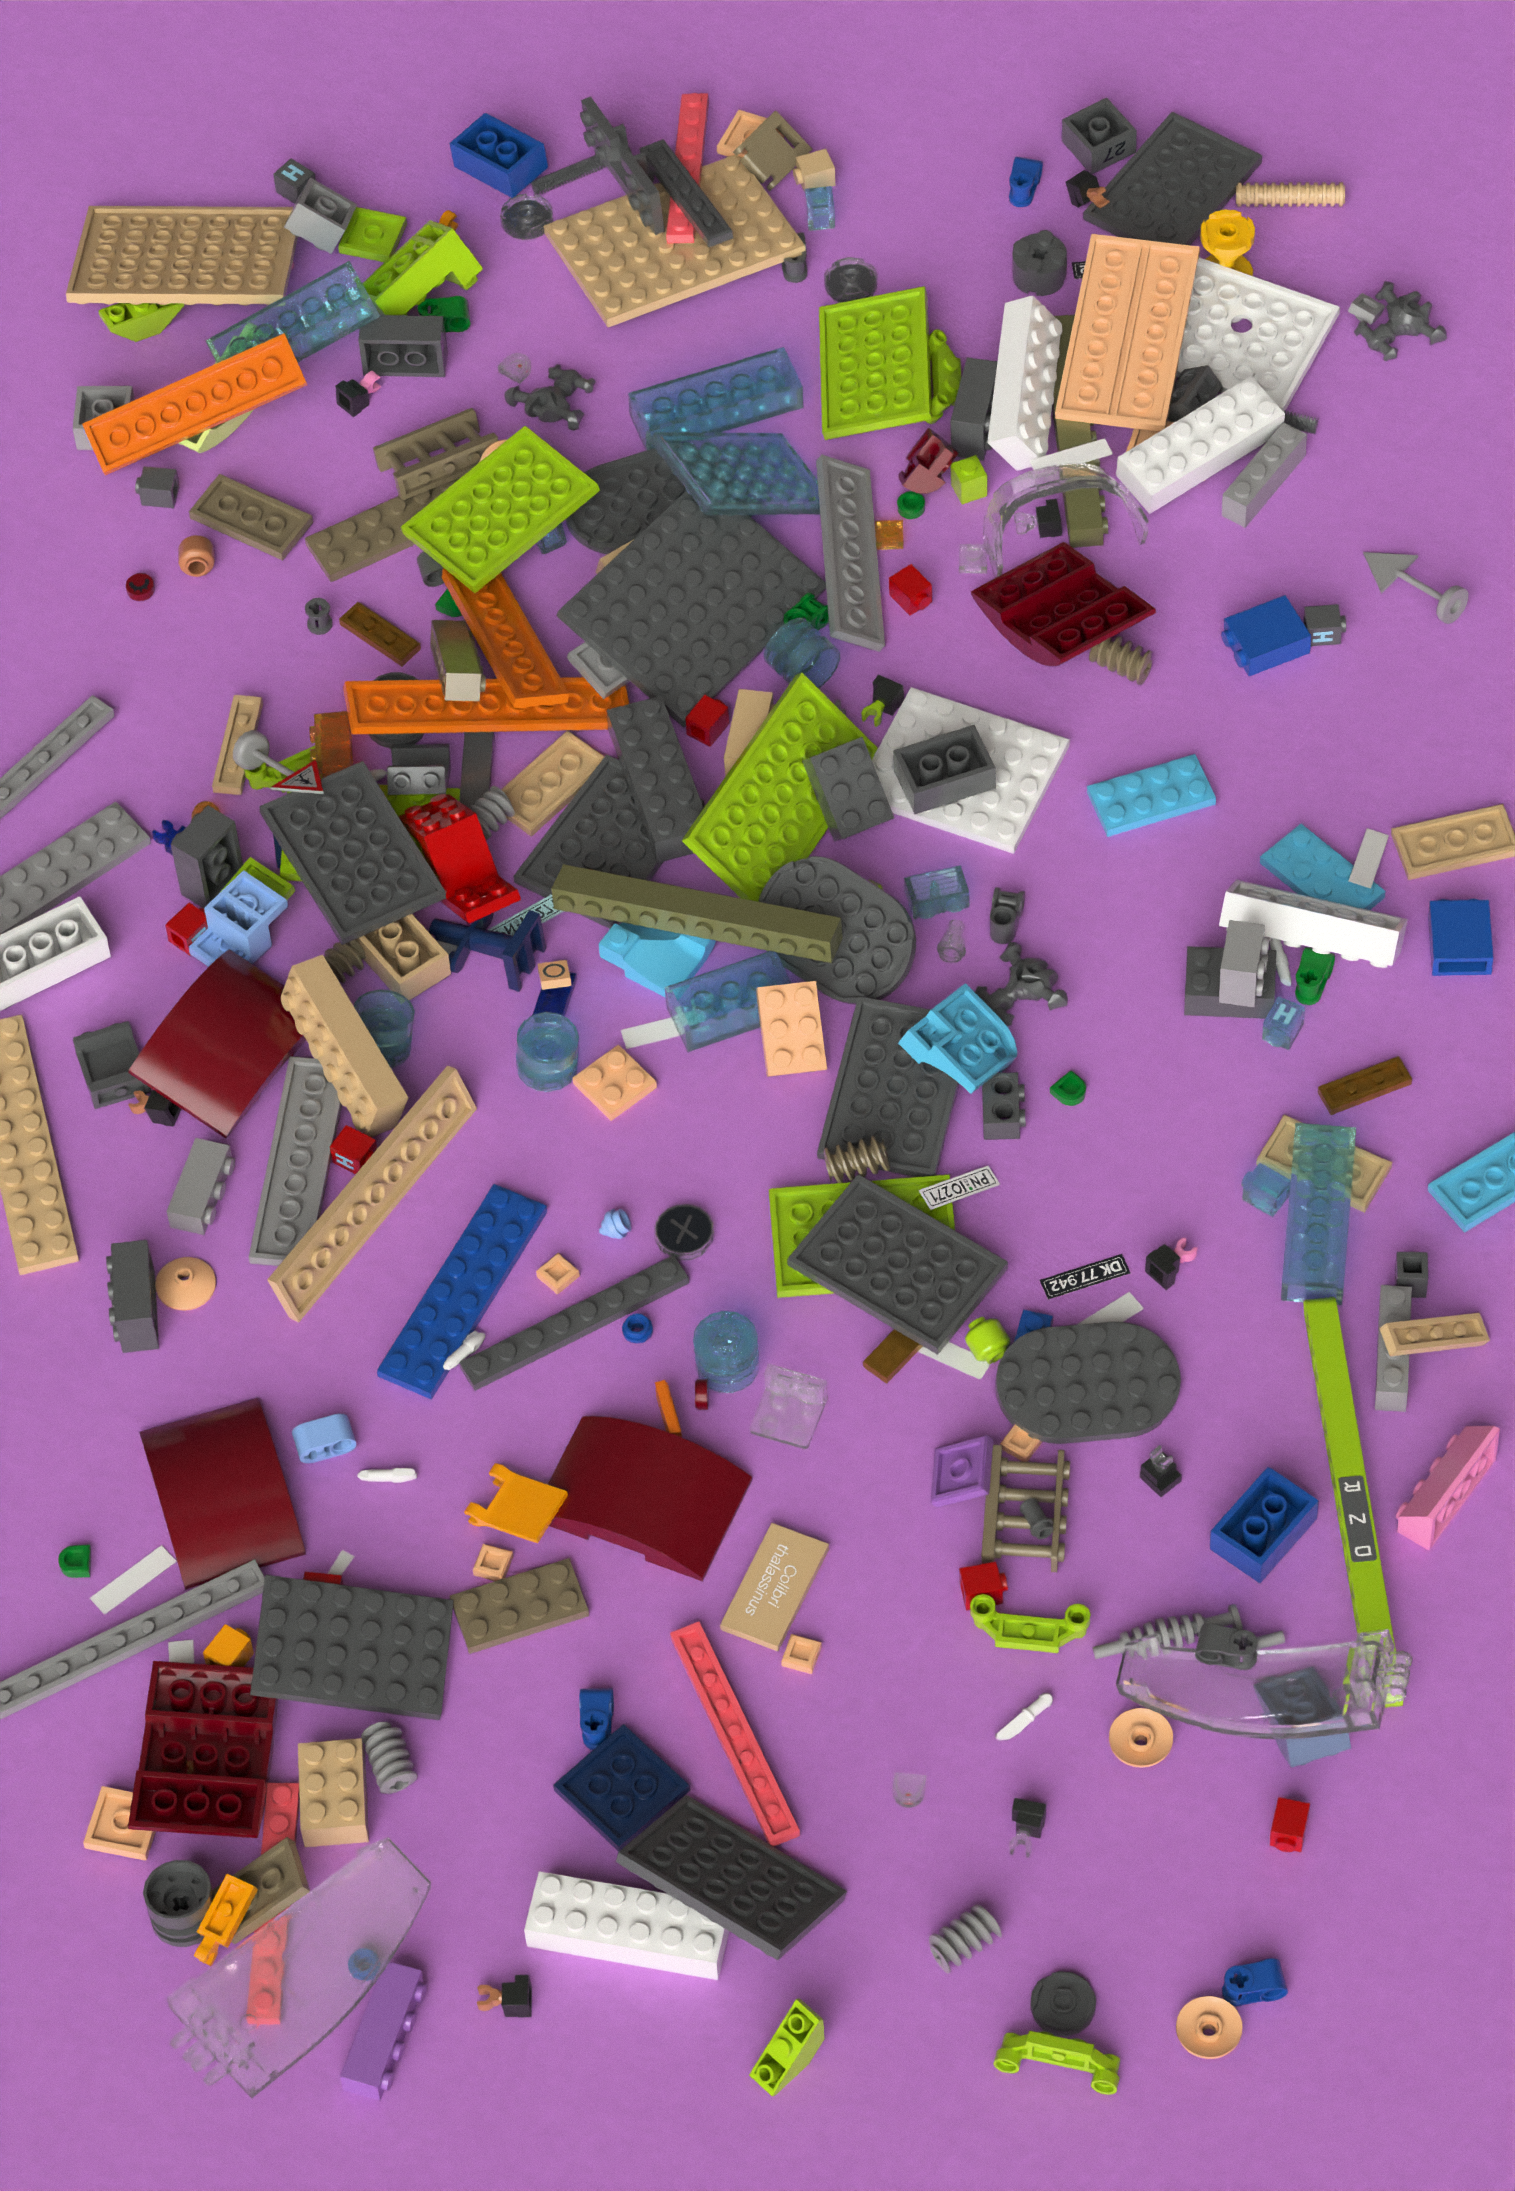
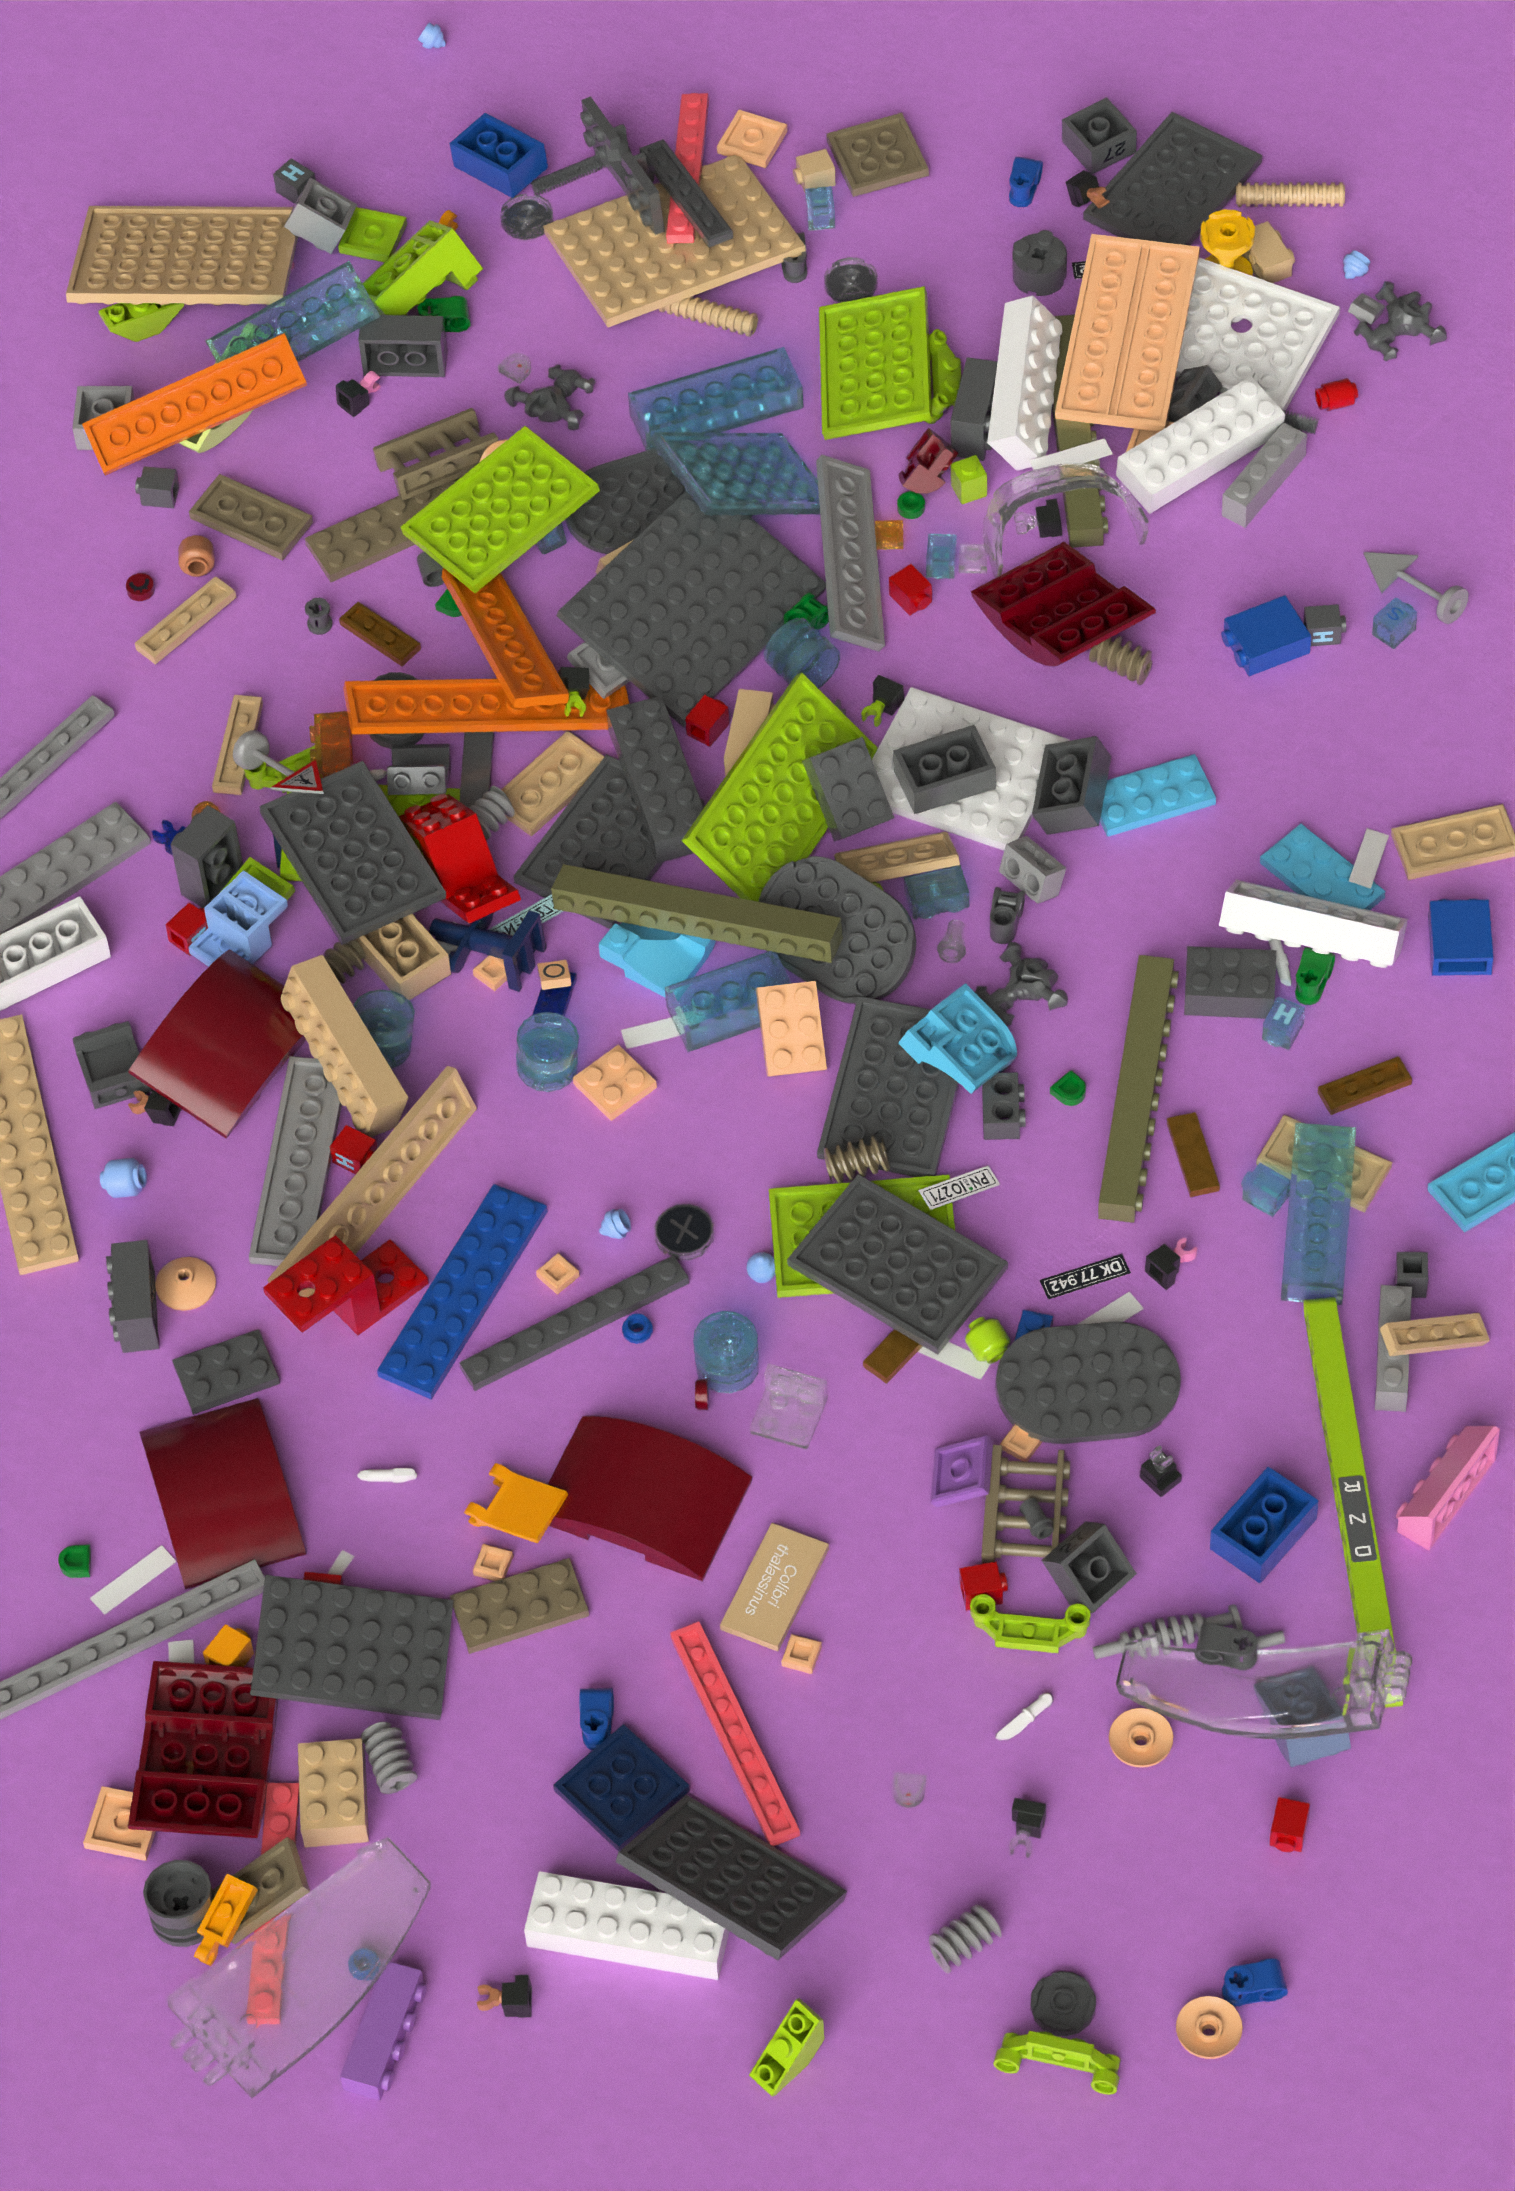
light grey brick [166,1138,235,1235] -> none
light blue beam [292,1414,356,1463] -> none
dark tan brick [430,620,486,701] -> none
white piece [443,1331,485,1370] -> none
orange tile [655,1380,682,1437] -> none
dark tan container [733,110,812,191] -> none
light grey brick [1219,920,1270,1007] -> none
none -> light blue head [100,1158,147,1198]
none -> tan plate [135,576,236,665]
none -> dark grey plate [172,1329,280,1415]
none -> red bracket [263,1235,429,1336]
none -> light blue plate [418,22,446,49]
none -> light nougat tile [473,955,507,991]
none -> pearl dark grey piece [558,667,590,717]
none -> tan piece [659,296,758,337]
none -> light blue plate [746,1252,775,1283]
none -> dark tan plate [826,113,929,197]
none -> tan tile [834,832,960,883]
none -> clear light blue brick [926,533,957,579]
none -> light grey brick [999,836,1066,904]
none -> dark grey brick [1032,736,1112,835]
none -> dark grey brick [1041,1521,1137,1613]
none -> olive brick [1098,955,1179,1223]
none -> pearl gold tile [1167,1112,1220,1197]
none -> tan brick [1242,221,1295,283]
none -> red brick [1315,378,1358,411]
none -> light blue plate [1343,250,1371,279]
none -> clear light blue brick [1372,597,1417,649]

